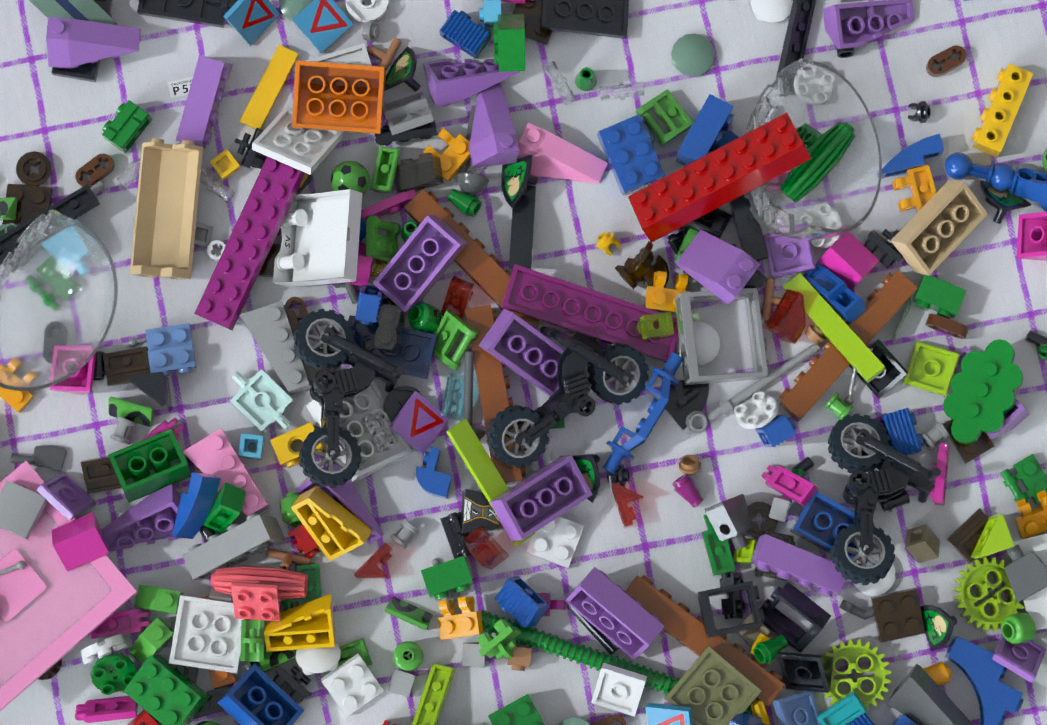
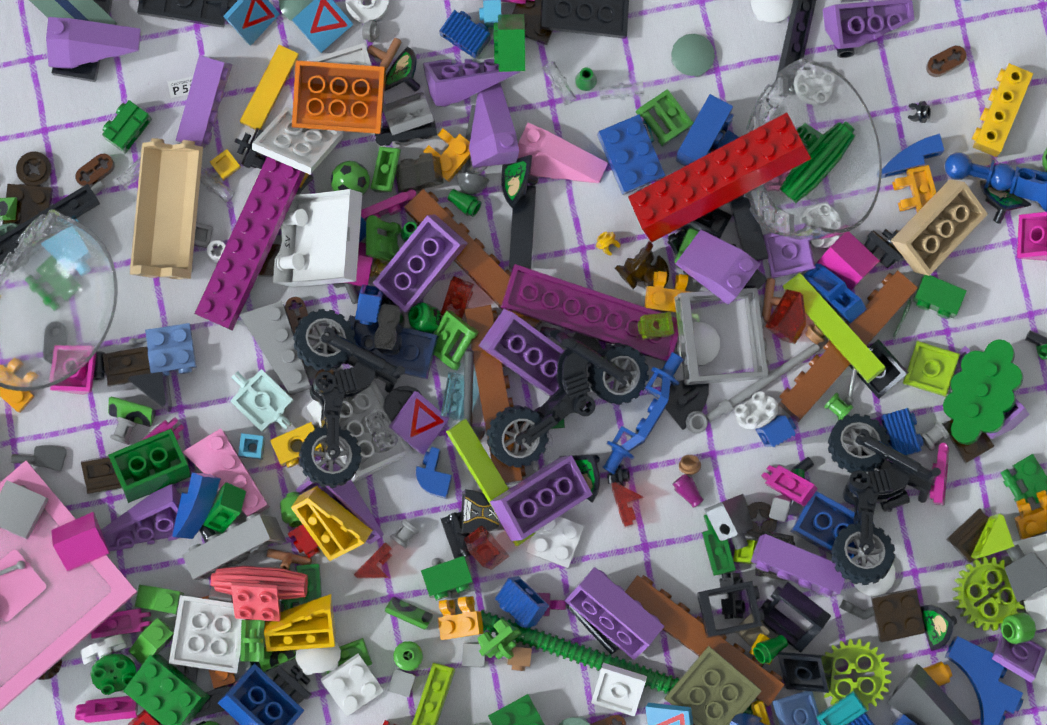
medium lavender tile [37,472,96,521] -> none
dark tan panel [905,524,940,563] -> none
reddish brown beam [925,314,969,339] -> none

